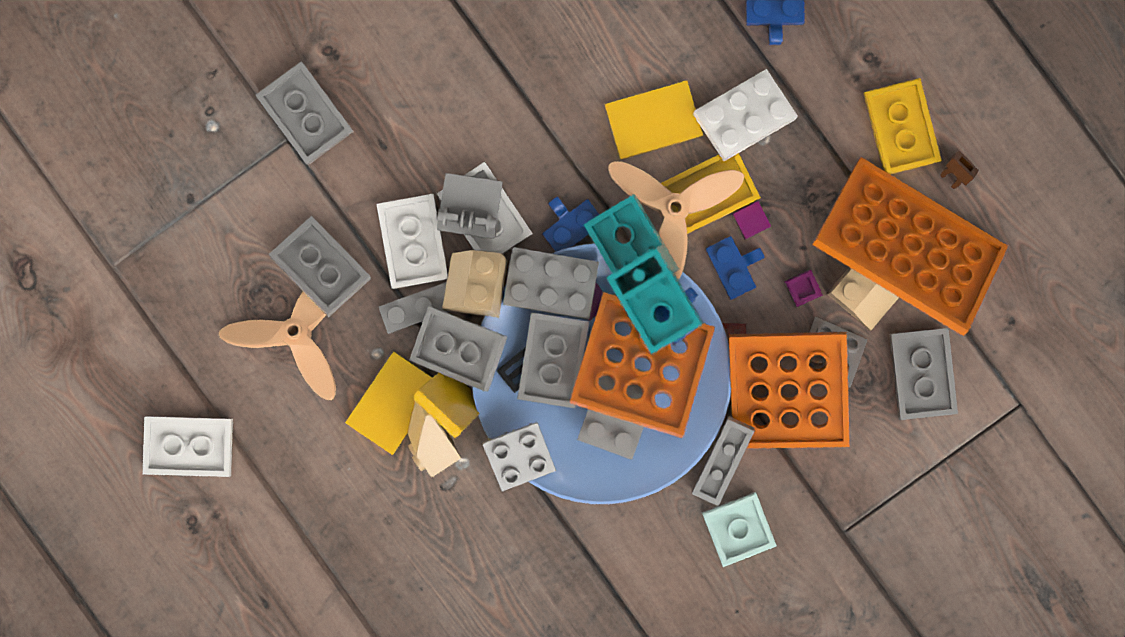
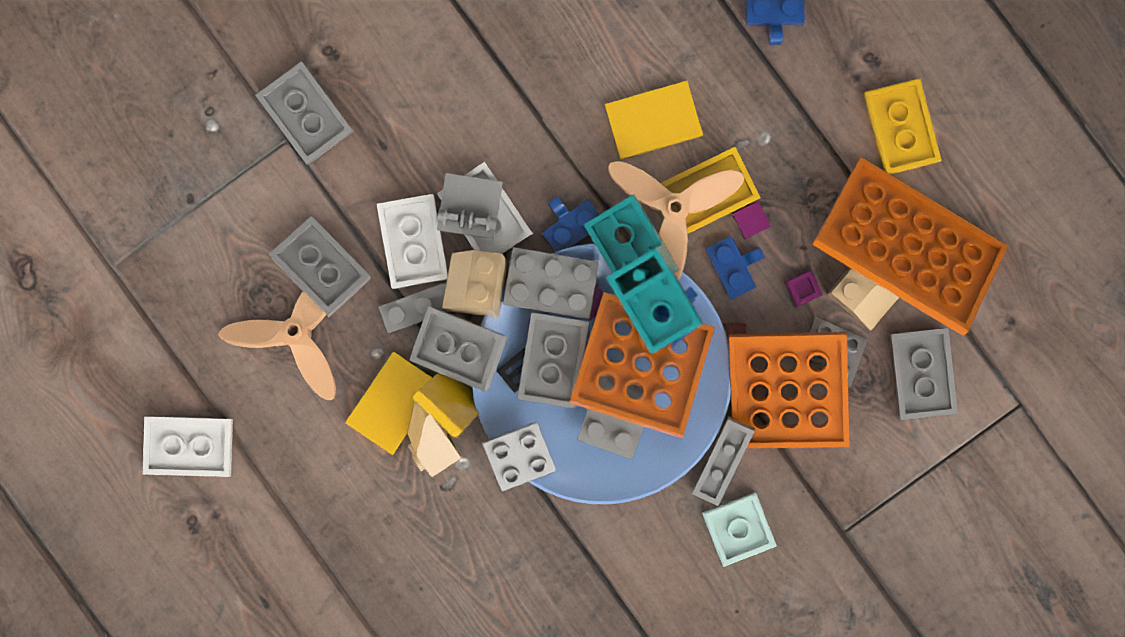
white plate [693,69,797,161] -> none
reddish brown tile [941,150,979,189] -> none

